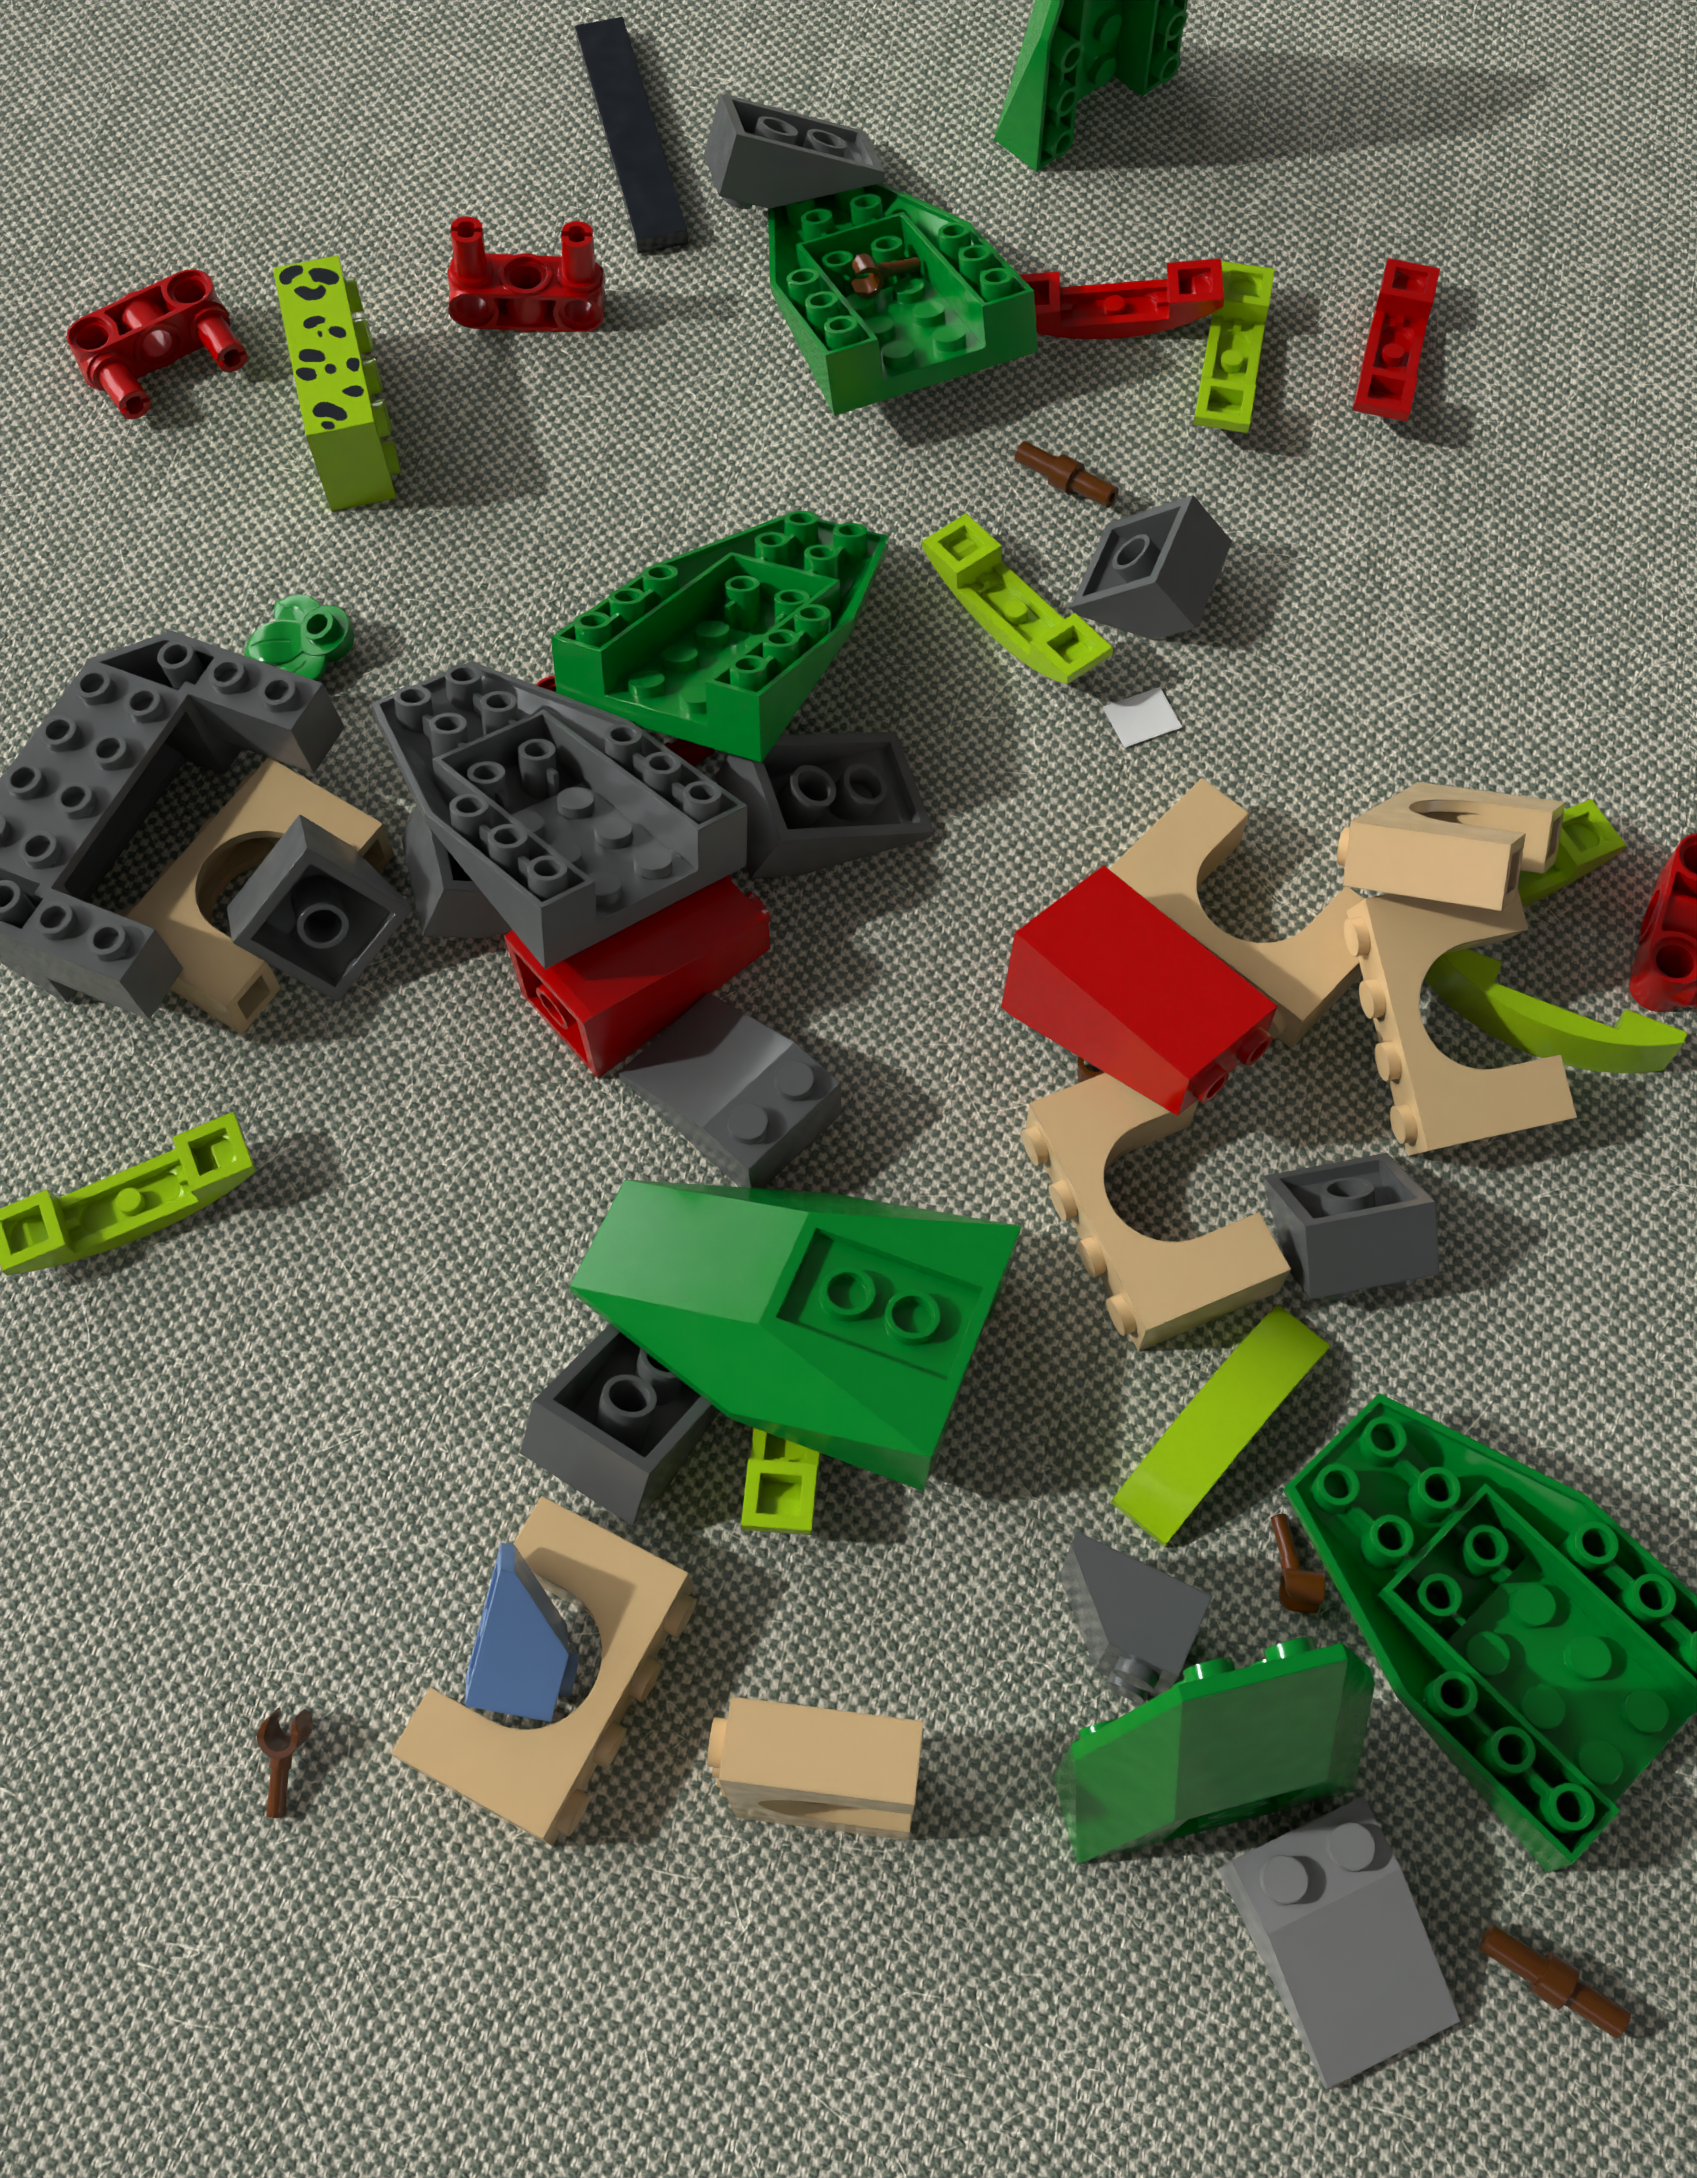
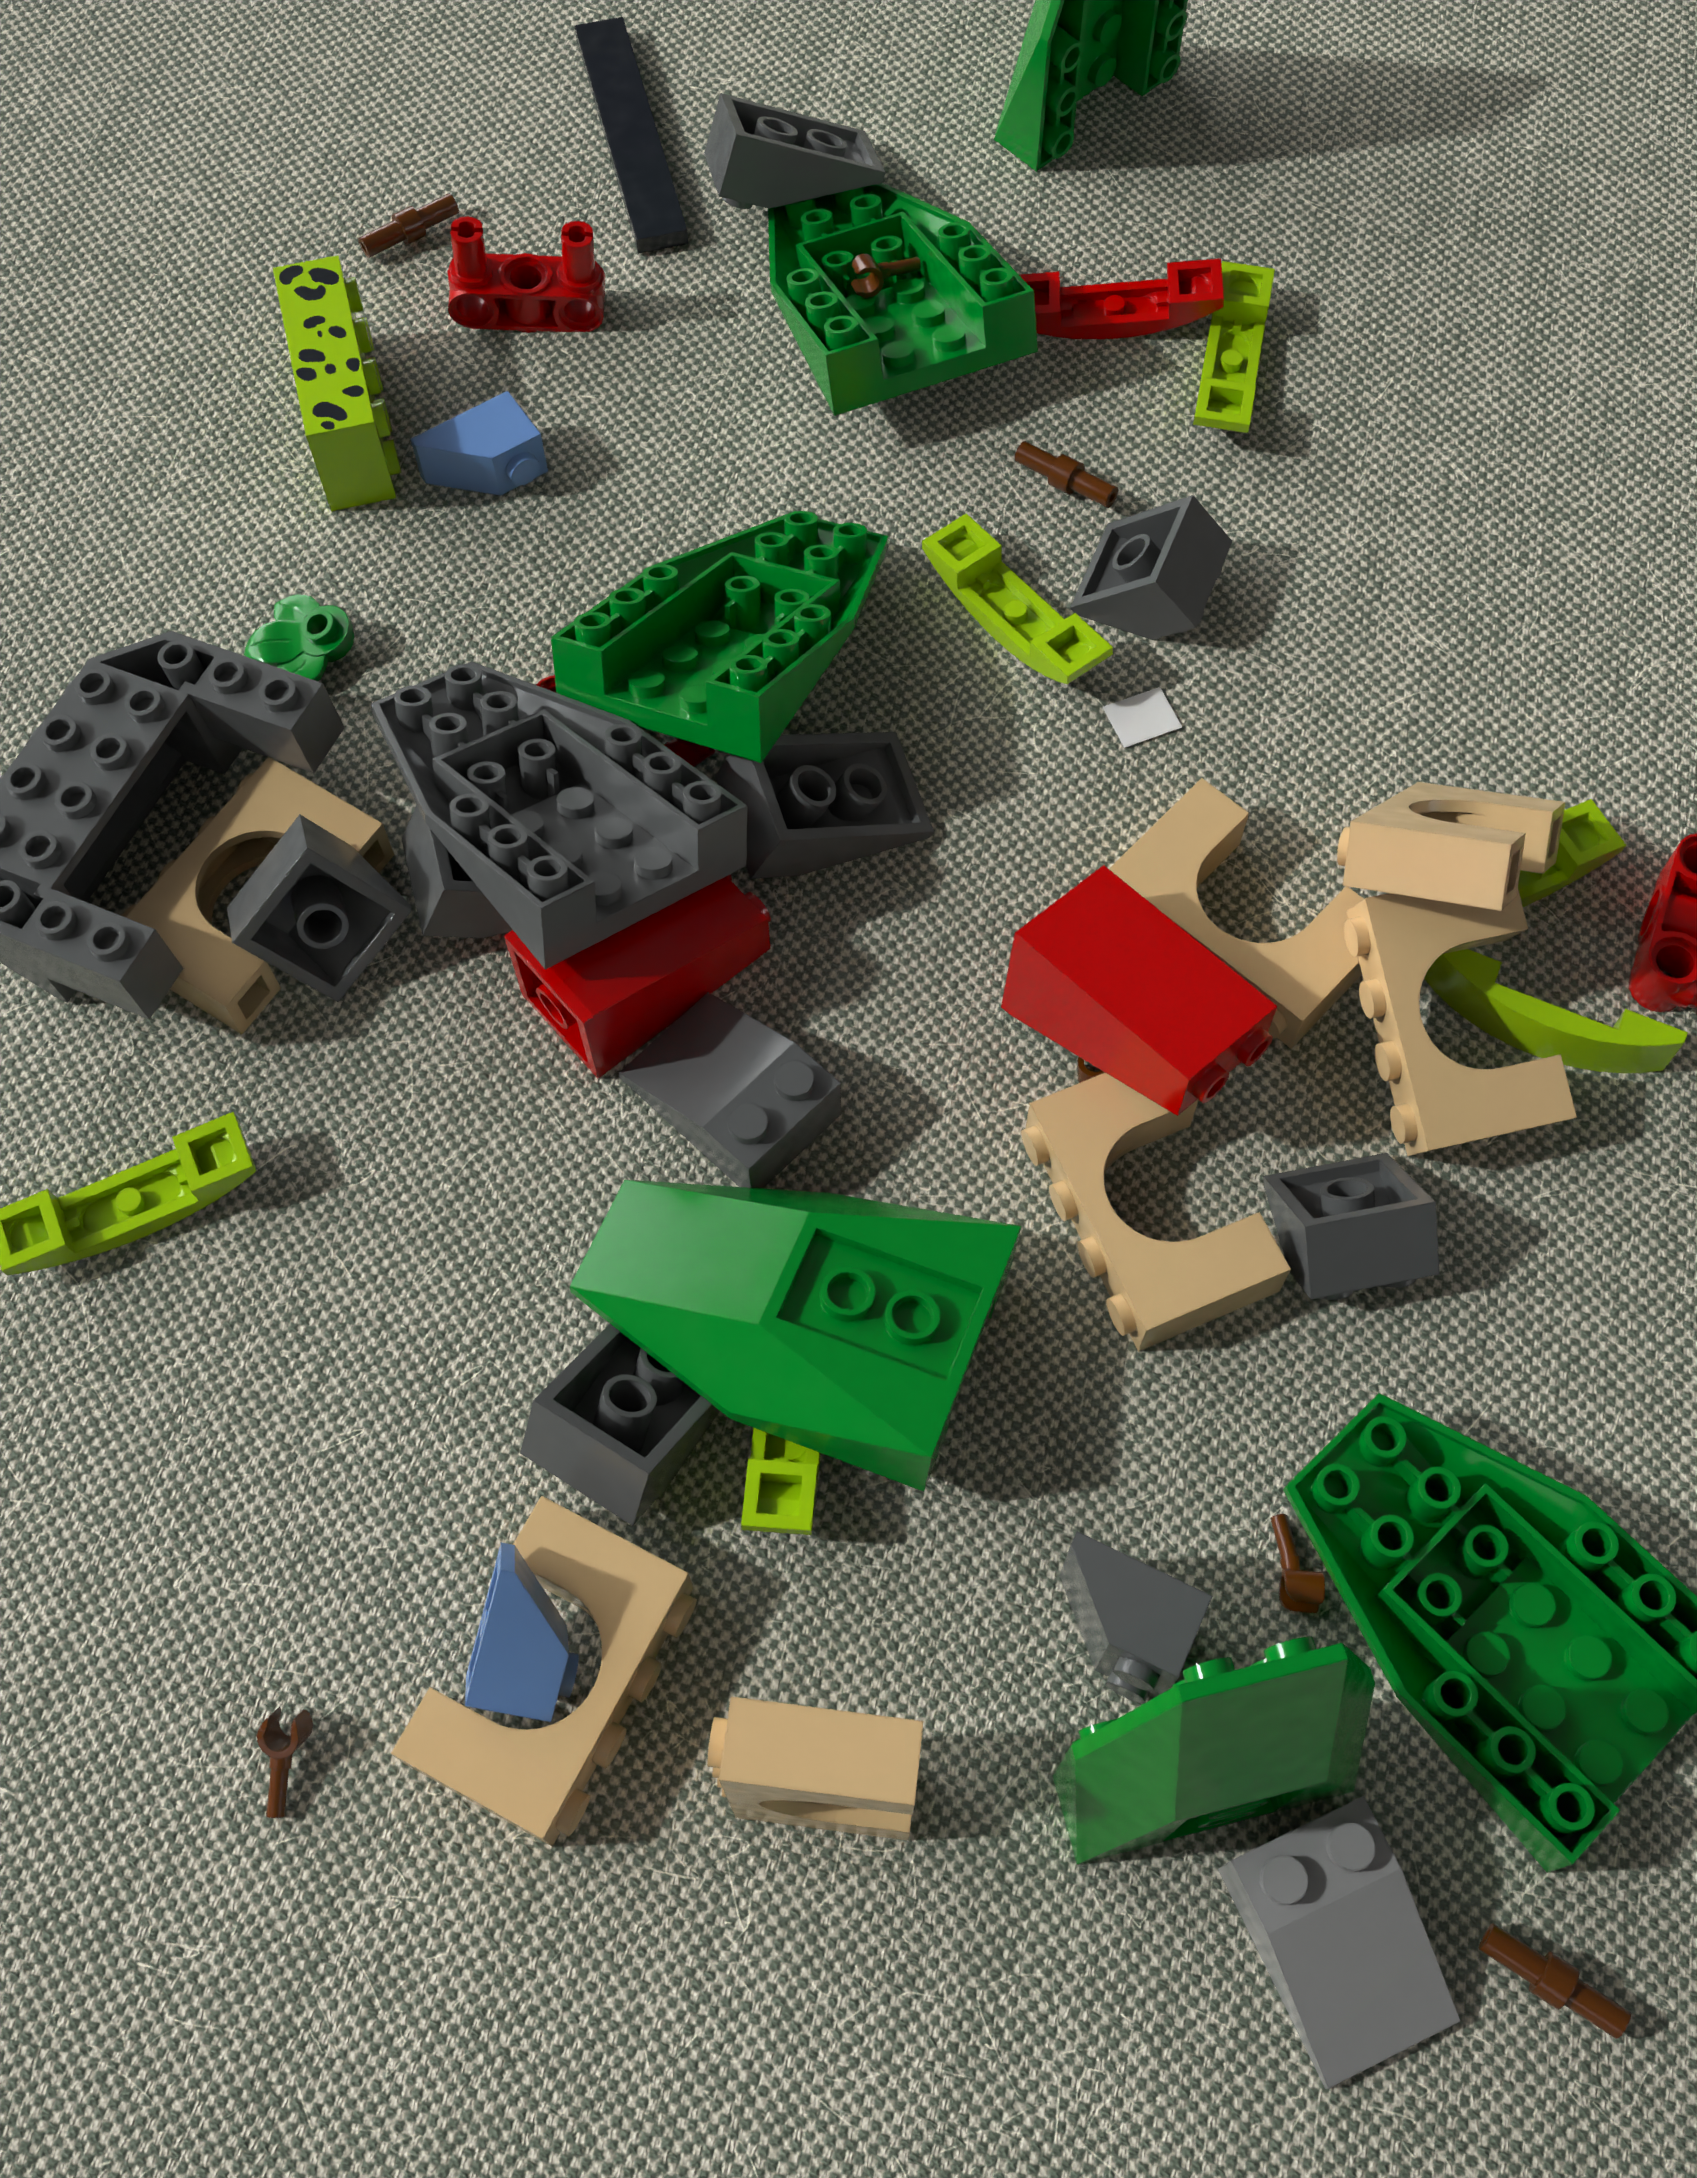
red piece [66,269,248,420] -> none
lime slope [1111,1304,1331,1548] -> none
red slope [1352,258,1440,422] -> none
none -> reddish brown bar [358,193,459,258]
none -> medium blue slope [411,391,548,496]

